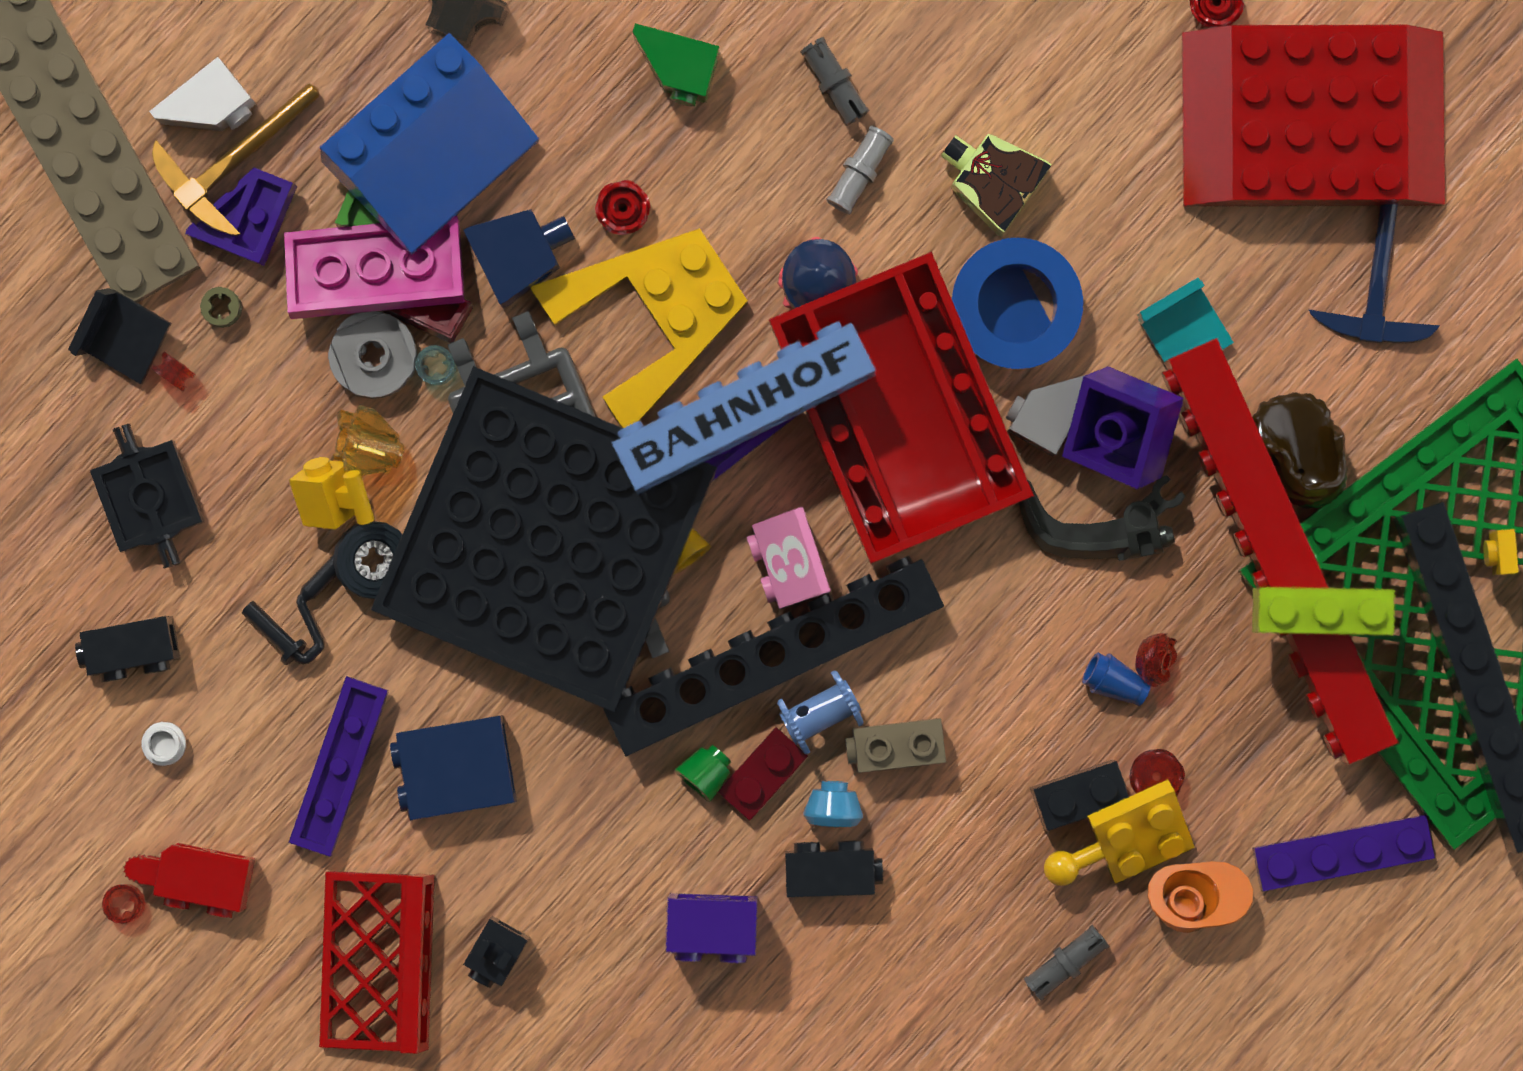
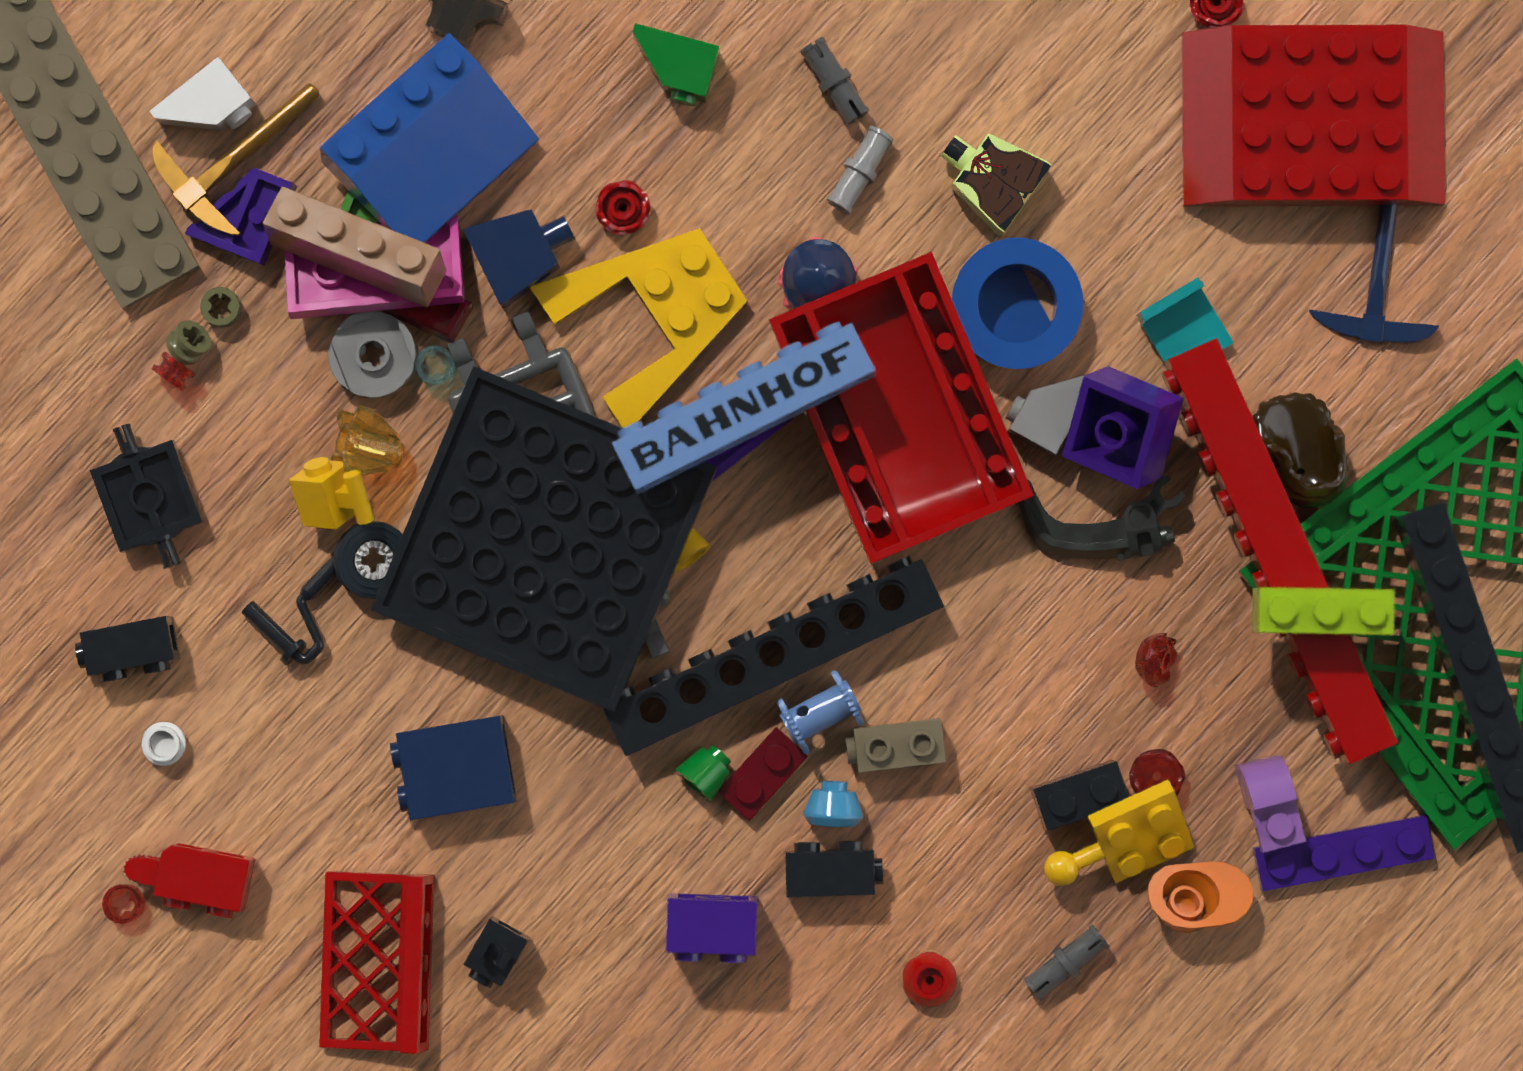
black piece [68,288,172,384] -> none
dark purple plate [288,676,389,857] -> none
bright pink slope [747,507,830,609] -> none
blue cone [1082,653,1151,706] -> none
yellow plate [1483,529,1519,575] -> none
none -> olive bush [166,320,211,365]
none -> medium nougat brick [262,186,447,308]
none -> red plate [903,952,957,1008]
none -> medium lavender brick [1235,755,1306,853]

